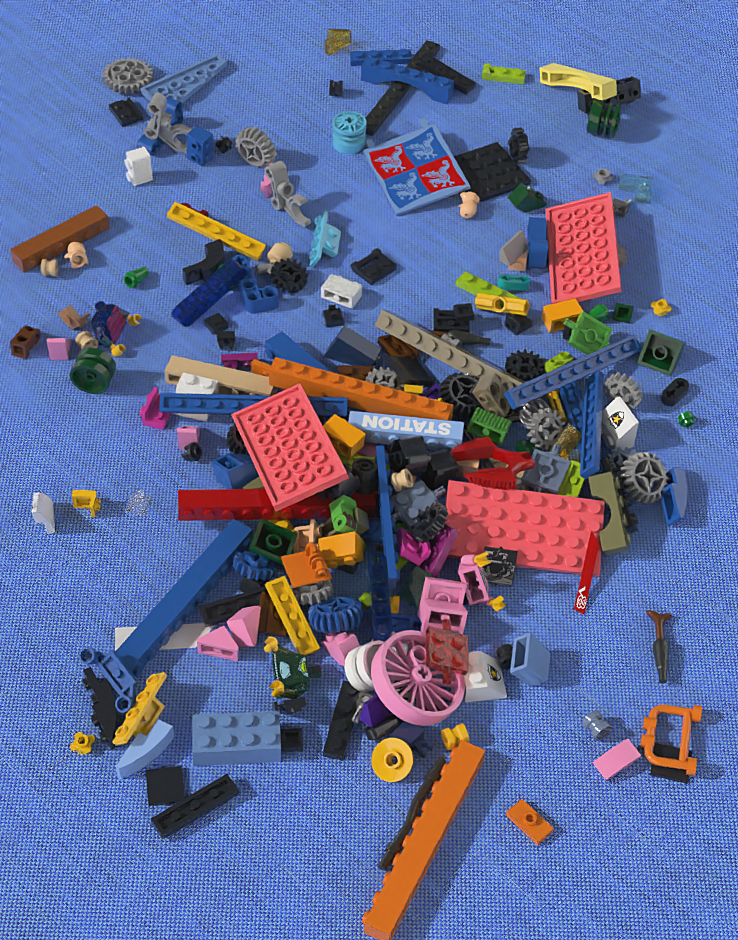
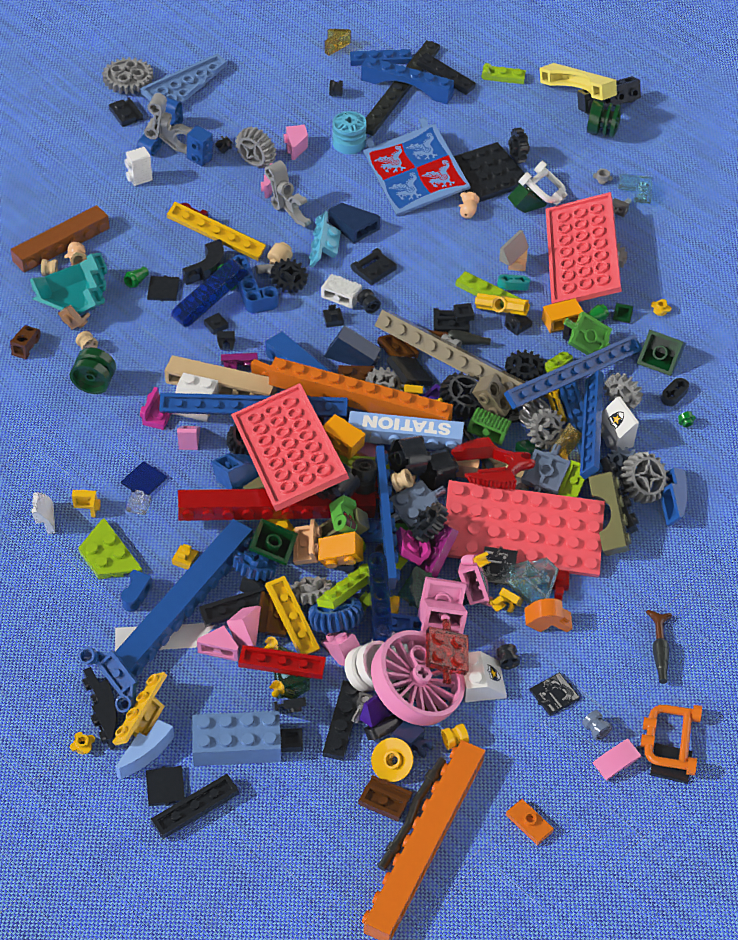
bright pink slope [47,338,71,360] -> none
clear blue torso [91,301,142,357] -> none
black plate [181,442,202,461] -> none
orange hinge [281,542,332,588] -> none
medium blue torso [510,632,550,686] -> none
blue beam [528,217,548,269] -> none
red sticker [574,530,599,615] -> none
none -> teal panel [30,253,107,315]
none -> lime wing [78,518,143,579]
none -> clear blue piece [121,461,167,499]
none -> blue leg [121,569,153,612]
none -> black piece [147,275,180,302]
none -> yellow tile [172,544,199,570]
none -> red plate [238,645,326,679]
none -> bright pink slope [283,125,308,160]
none -> lime plate [317,563,381,609]
none -> dark blue slope [329,203,380,243]
none -> black wheel [357,289,381,314]
none -> reddish brown plate [358,775,412,822]
none -> yellow tile [499,588,524,613]
none -> clear light blue brick [504,557,559,605]
none -> white bar [518,160,568,206]
none -> orange brick [524,598,573,632]
none -> piece [529,672,580,716]
none -> red plate [548,569,569,601]

